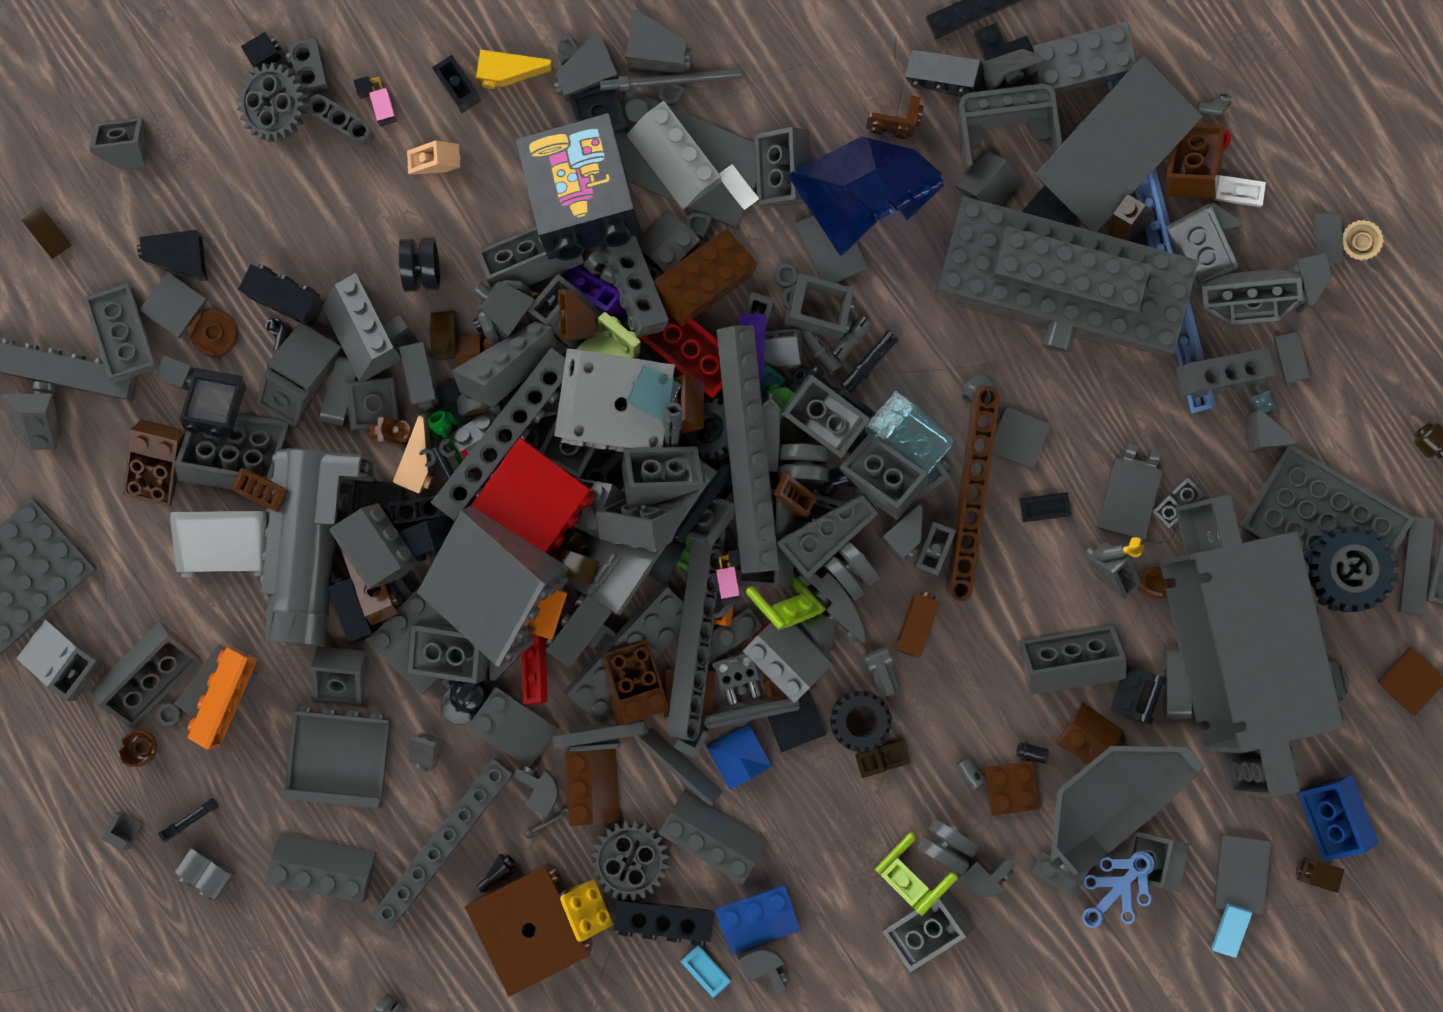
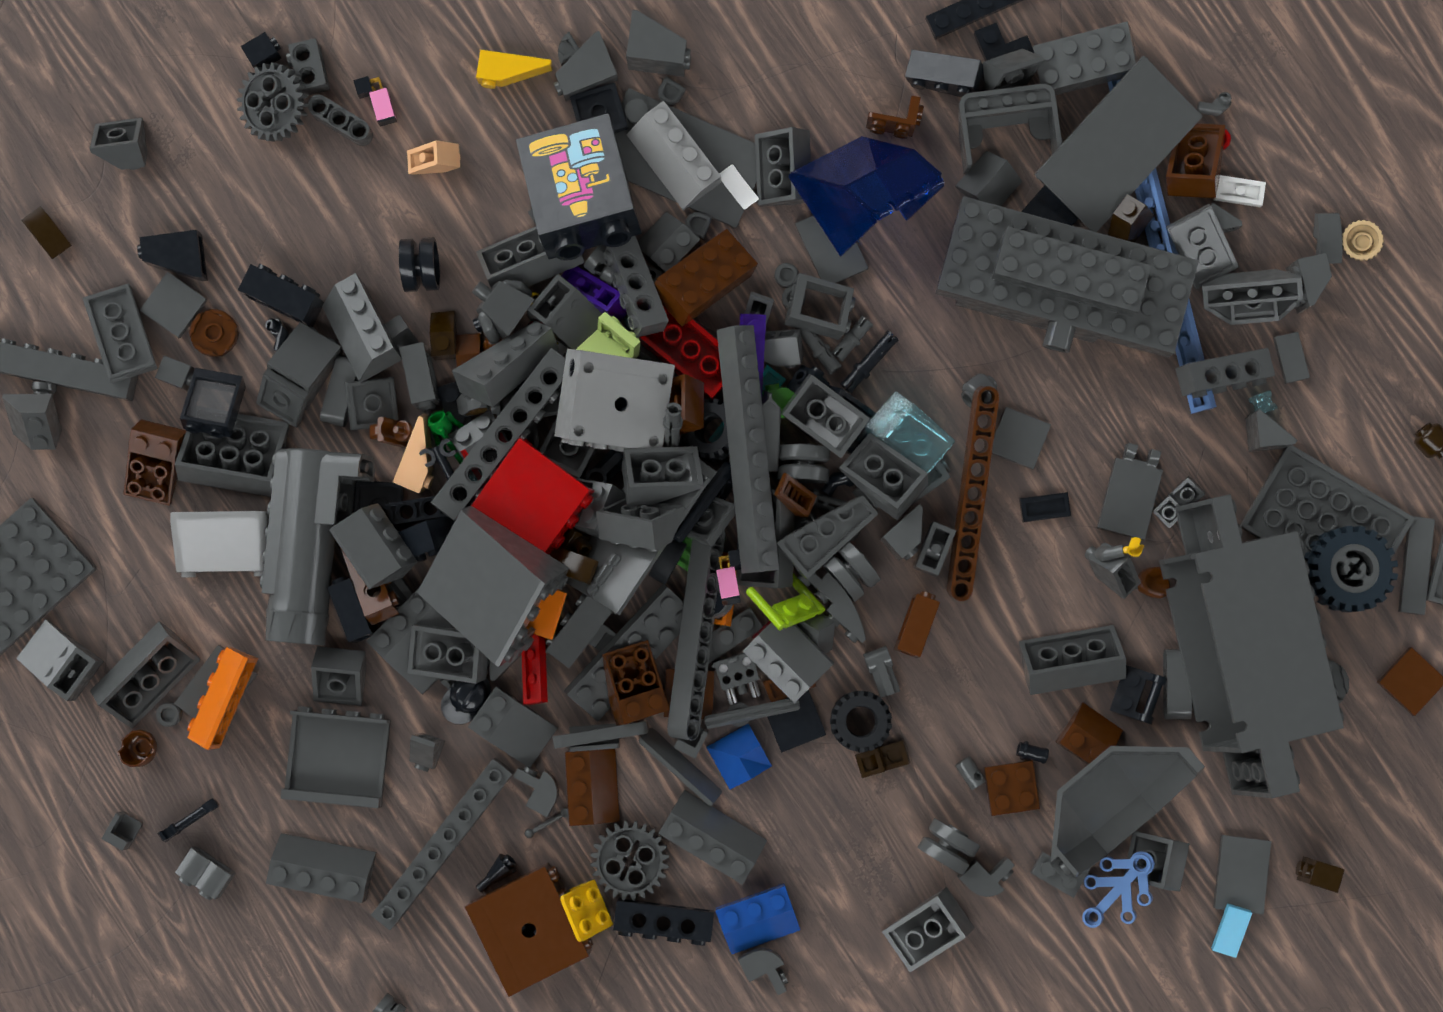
reddish brown slope [231,468,288,512] -> none
black brick [432,55,481,114] -> none
reddish brown slope [558,289,598,339] -> none
dark grey bar [600,68,742,91] -> none
clear light blue piece [626,365,681,421] -> none
medium azure tile [680,945,731,998] -> none
lime plate [875,832,958,916] -> none
blue slope [1297,775,1379,862] -> none

